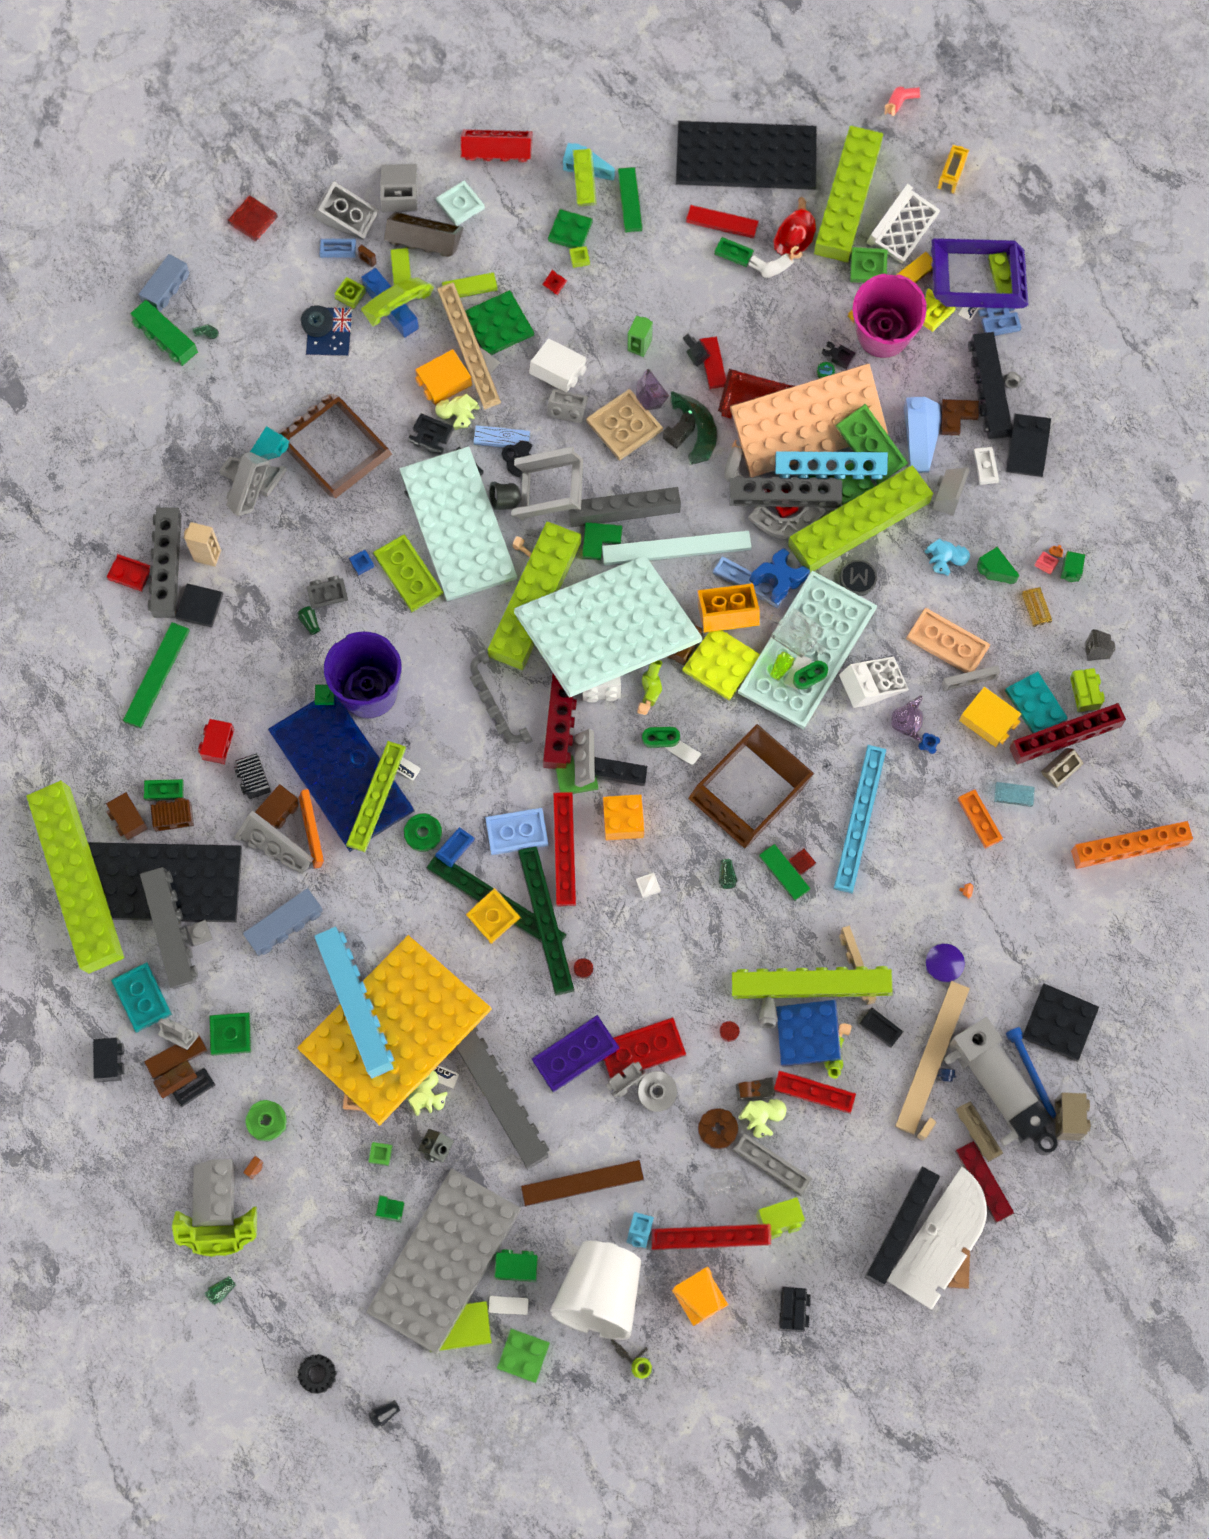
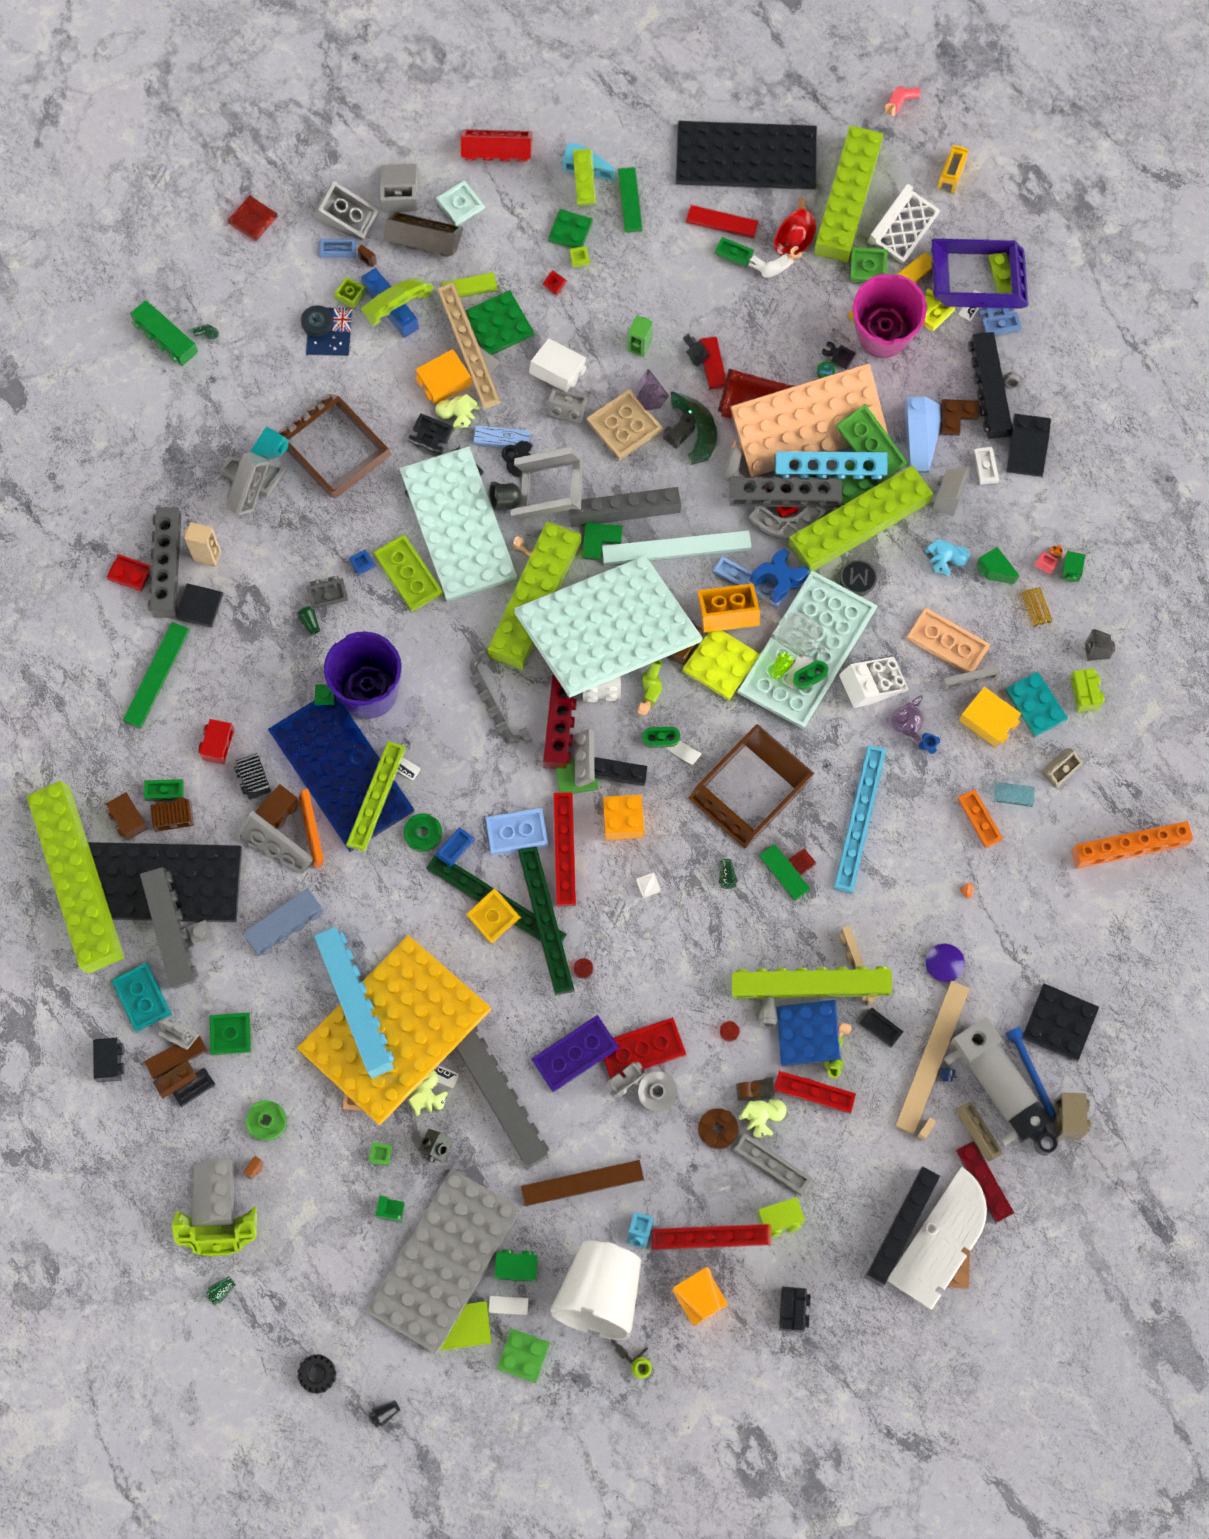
sand blue brick [139,254,190,312] -> none
lime tile [390,248,411,285] -> none
dark red brick [1009,703,1126,765] -> none

